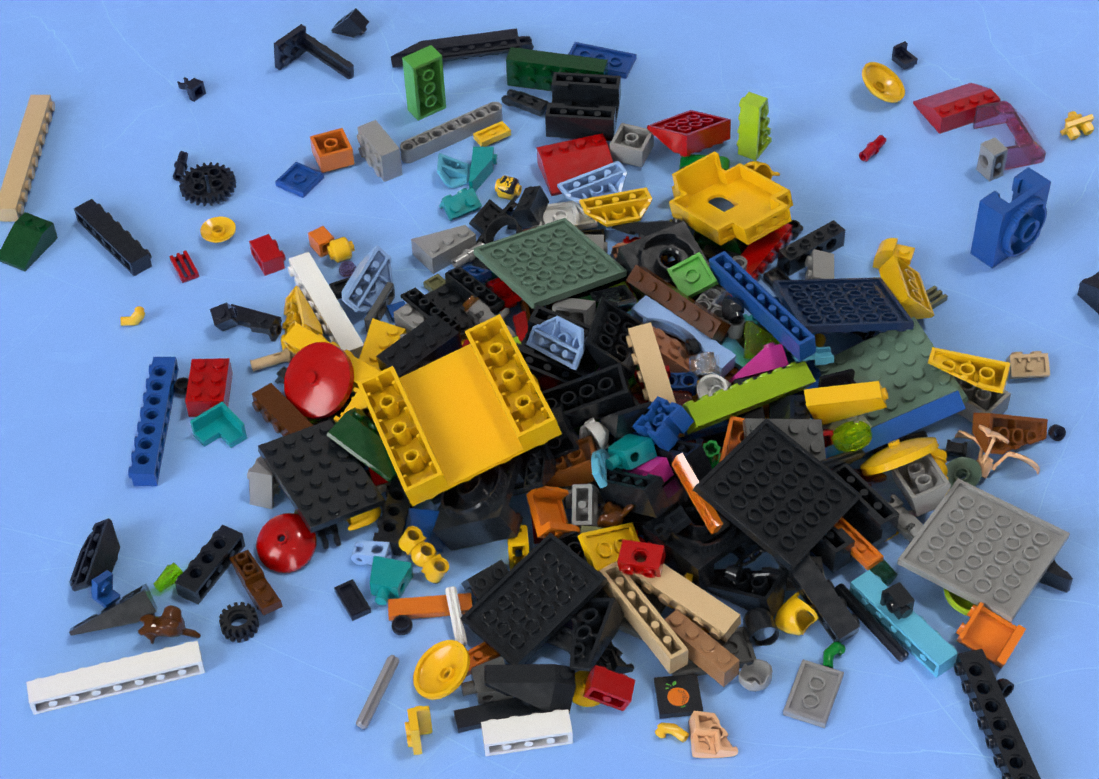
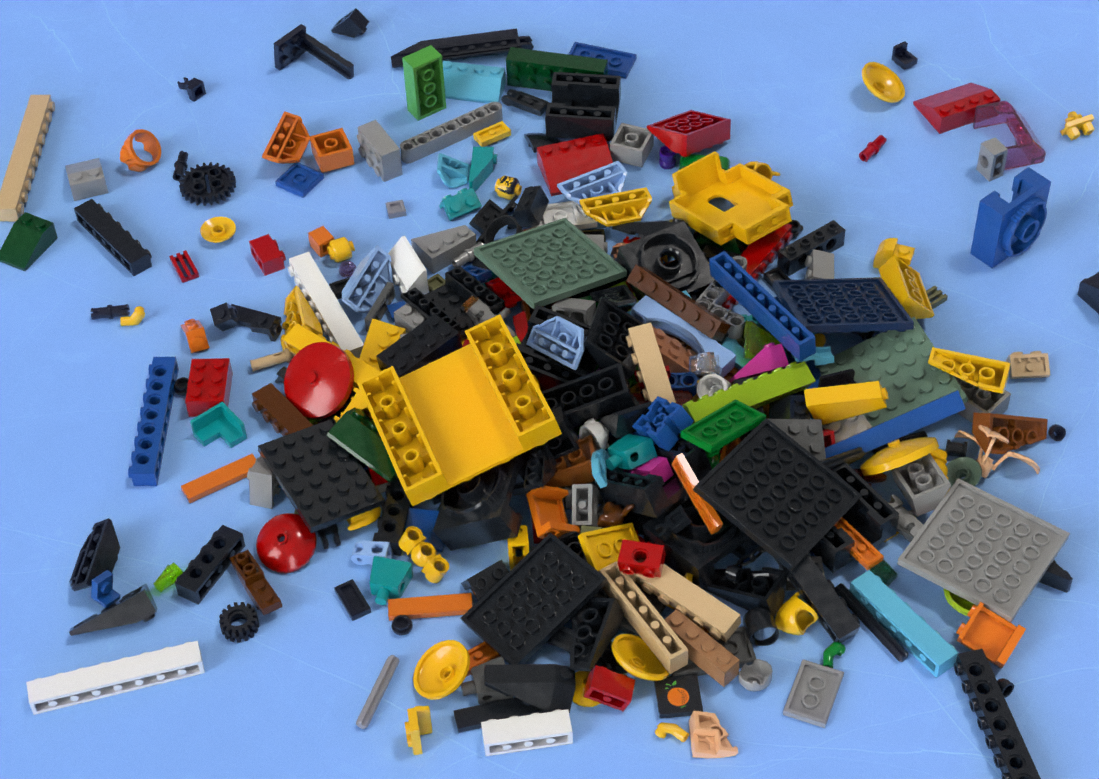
reddish brown animal [138,605,201,644] -> none
white axle [445,586,467,646] -> none
bright green plate [667,252,718,298] -> none
black plate [684,338,700,357] -> none
black rock [722,295,744,323] -> none
lime wedge [737,92,772,161] -> none
clear neon green tile [832,421,872,452] -> none
black brick [880,582,915,620] -> none
none -> light grey slope [65,158,108,201]
none -> black pin [91,304,130,320]
none -> orange piece [120,129,161,172]
none -> orange bracket [181,319,210,353]
none -> orange tile [181,453,256,503]
none -> orange wedge [262,111,310,164]
none -> light grey tile [386,200,407,219]
none -> white slope [388,236,429,295]
none -> medium azure slope [443,61,506,103]
none -> black brick [524,133,561,153]
none -> yellow dish [611,634,669,681]
none -> dark purple wheel [659,145,676,170]
none -> green tile [681,399,766,454]

